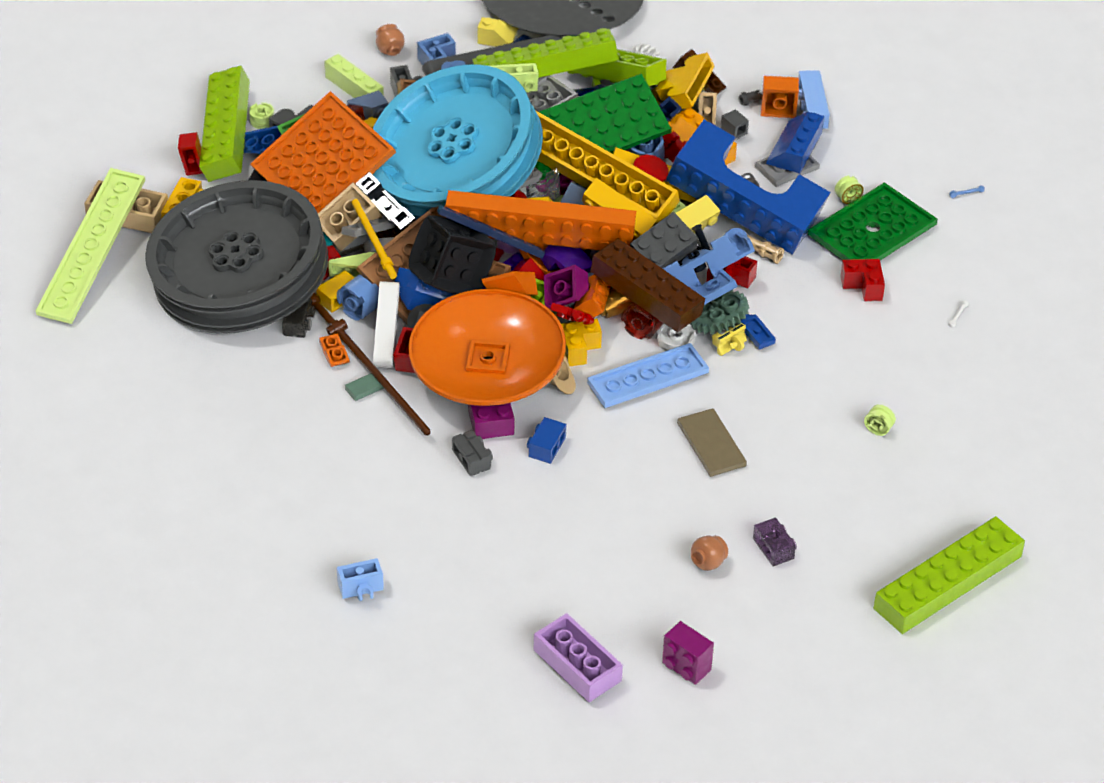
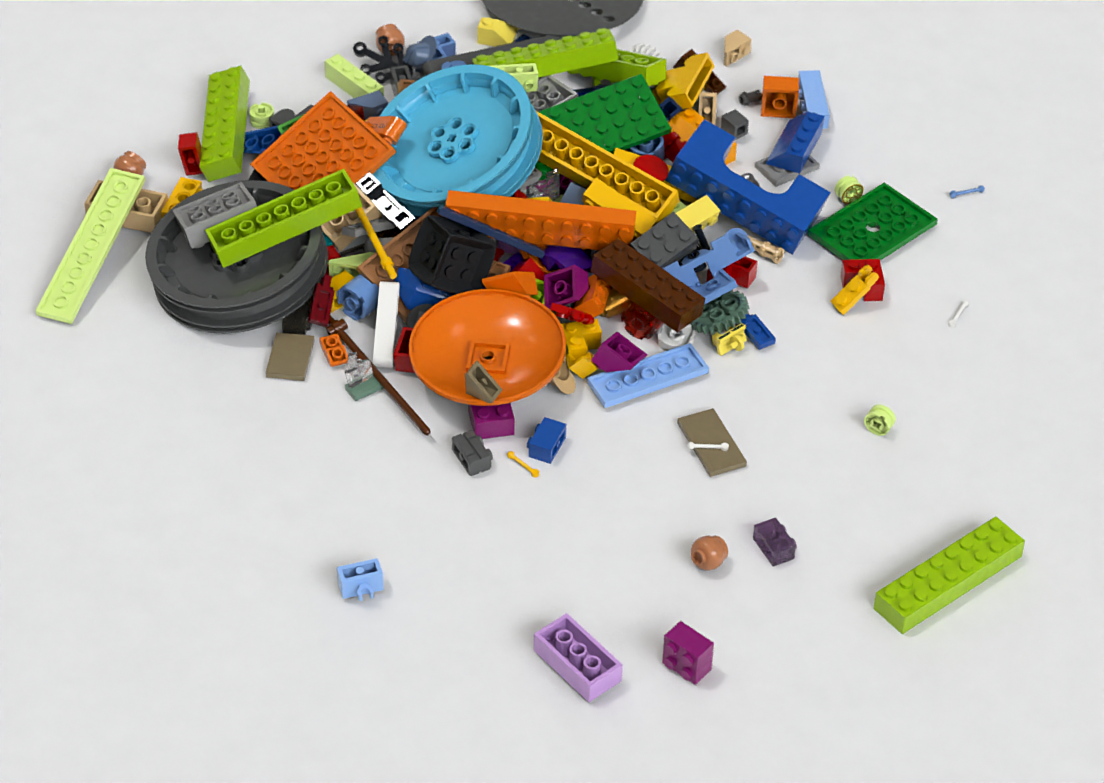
none -> nougat piece [113,151,146,175]
none -> light grey slope [172,182,257,249]
none -> lime brick [205,169,362,268]
none -> dark tan tile [266,332,315,381]
none -> dark red hinge [308,274,335,327]
none -> clear slope [345,352,373,388]
none -> black plant [353,36,413,83]
none -> orange door [364,116,407,145]
none -> sand blue piece [403,35,437,72]
none -> dark tan slope [465,361,502,404]
none -> yellow hinge [507,451,539,478]
none -> yellow panel [566,352,598,379]
none -> magenta slope [591,332,648,372]
none -> white hinge [687,442,729,451]
none -> tan slope [724,30,752,67]
none -> yellow hinge [831,265,879,315]

